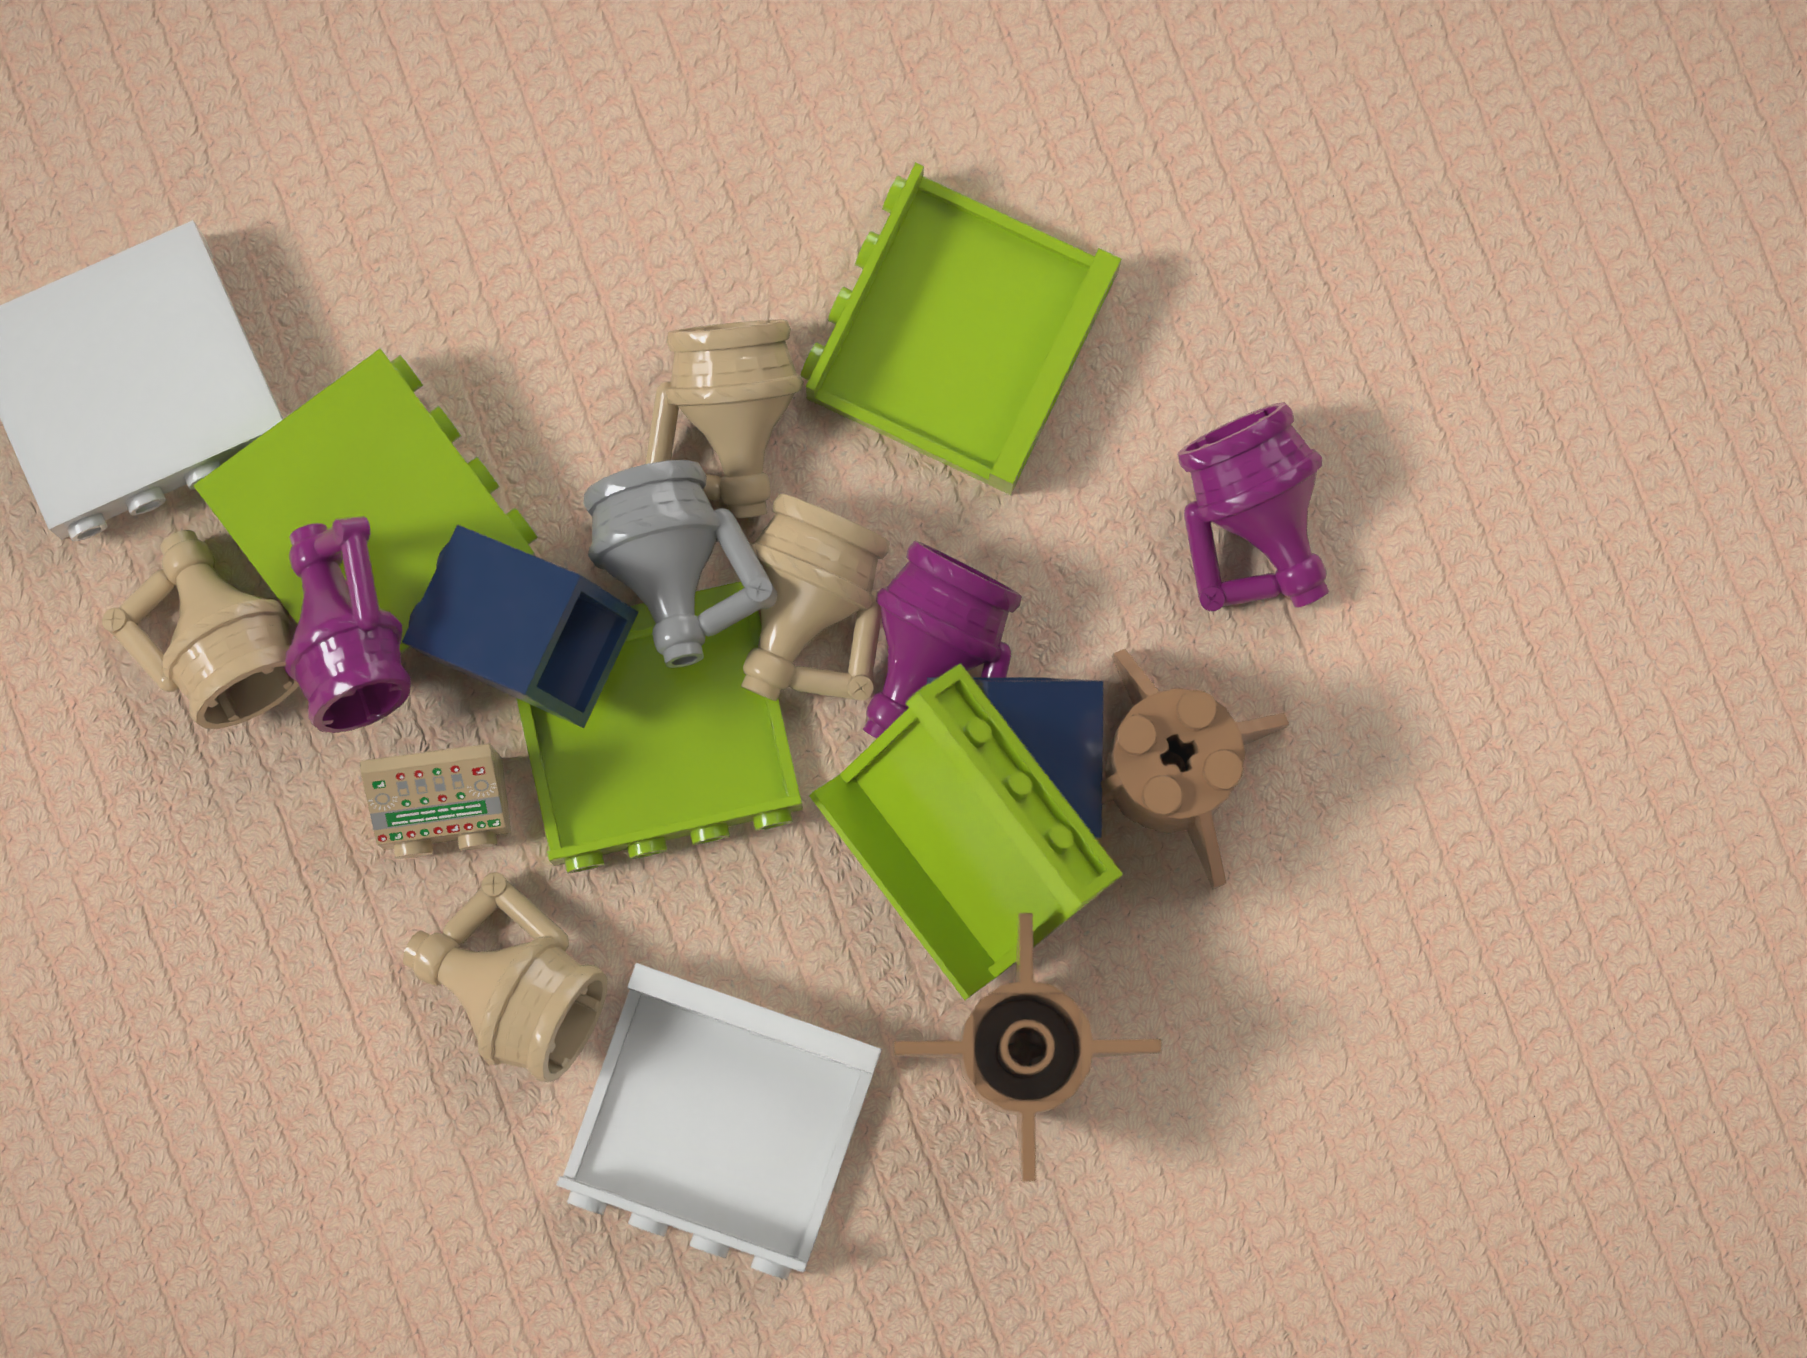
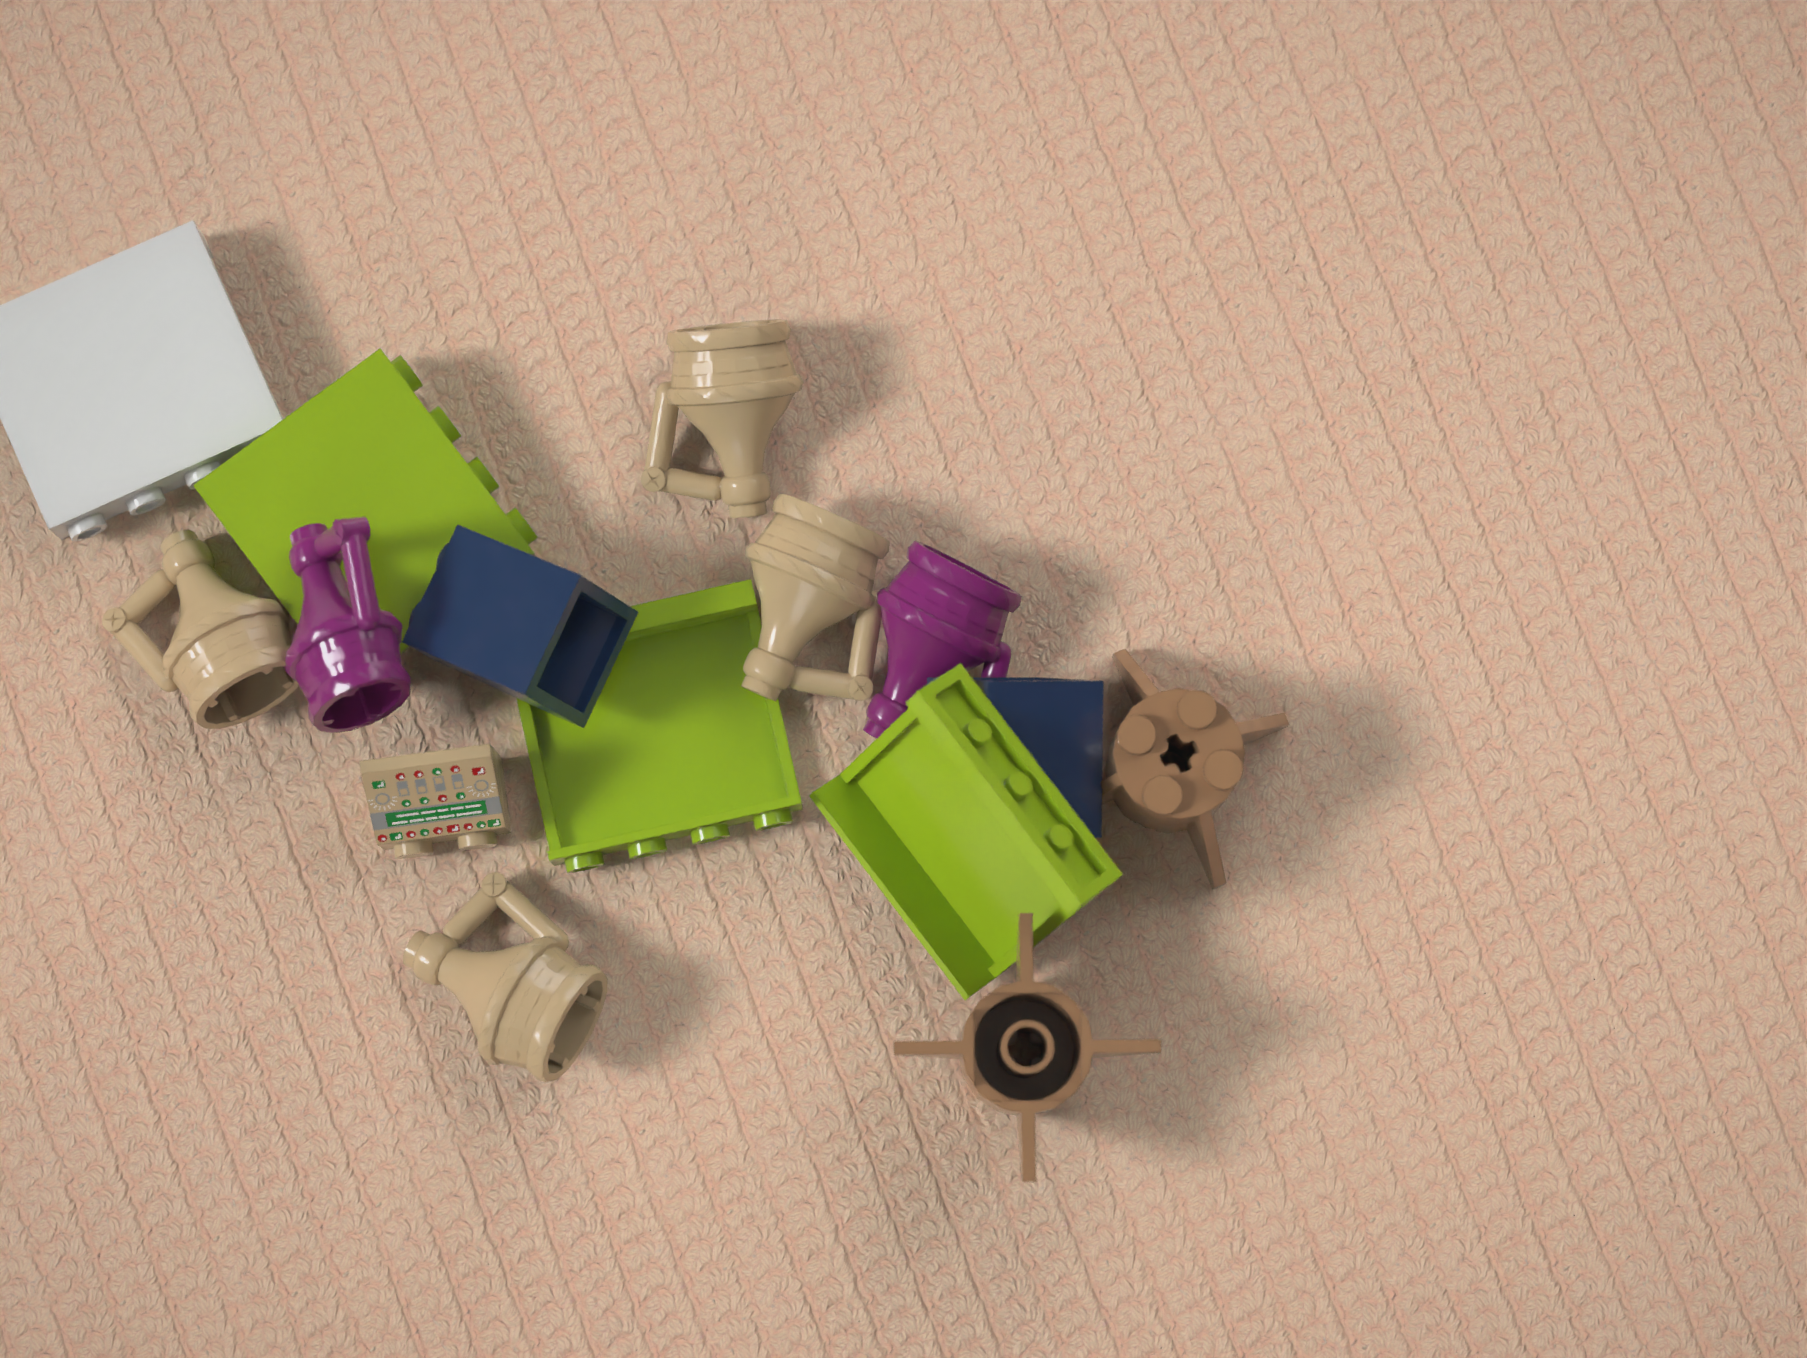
white panel [556,963,881,1280] -> none
light grey piece [583,460,778,668] -> none
lime panel [800,162,1122,495] -> none
magenta piece [1177,402,1329,611] -> none

